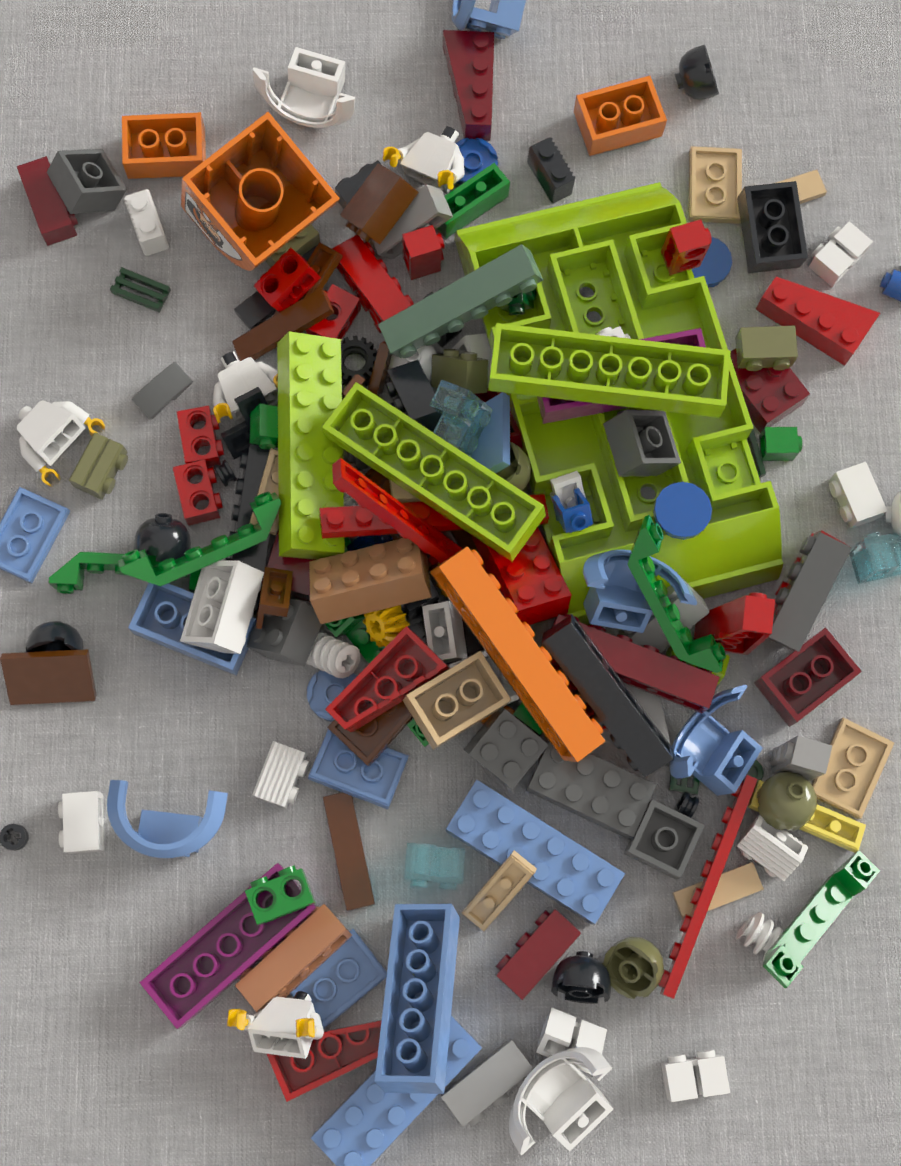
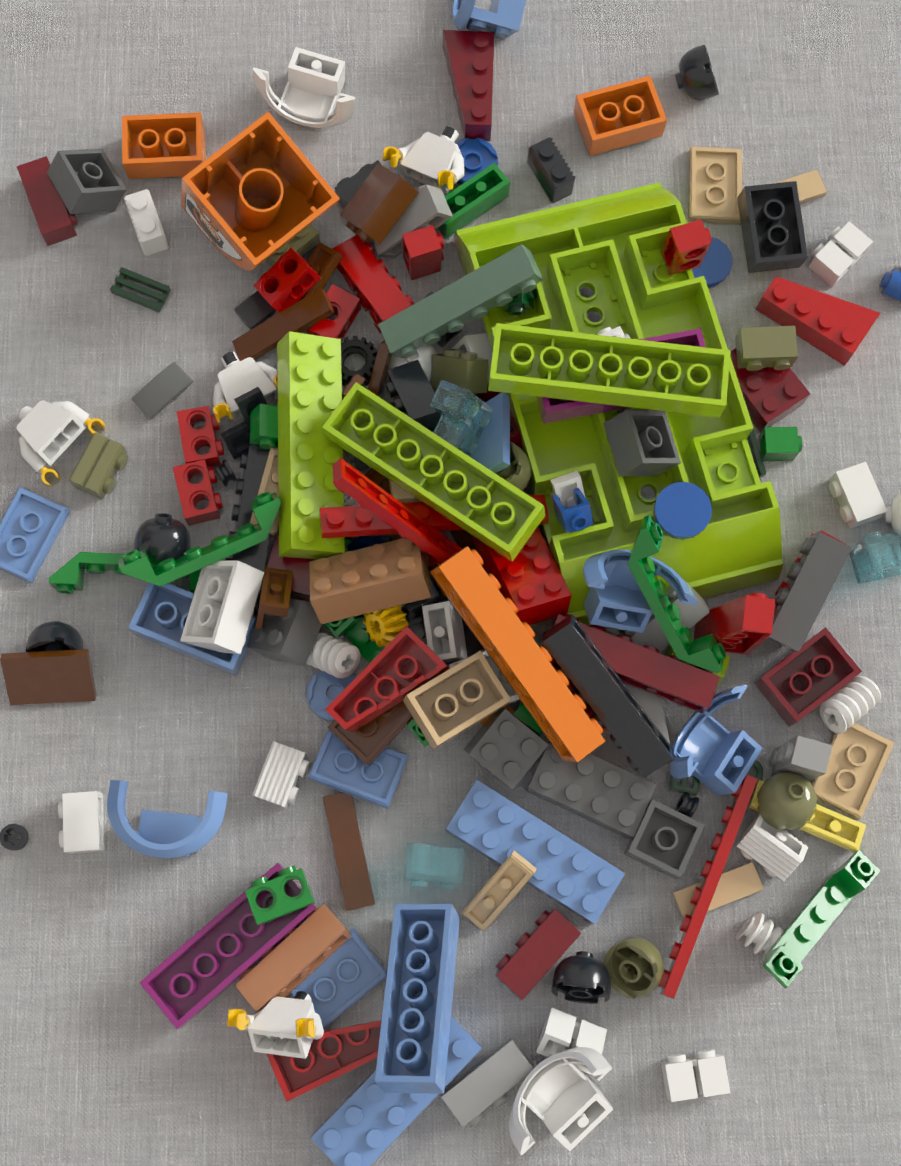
none -> white piece [820,676,881,734]

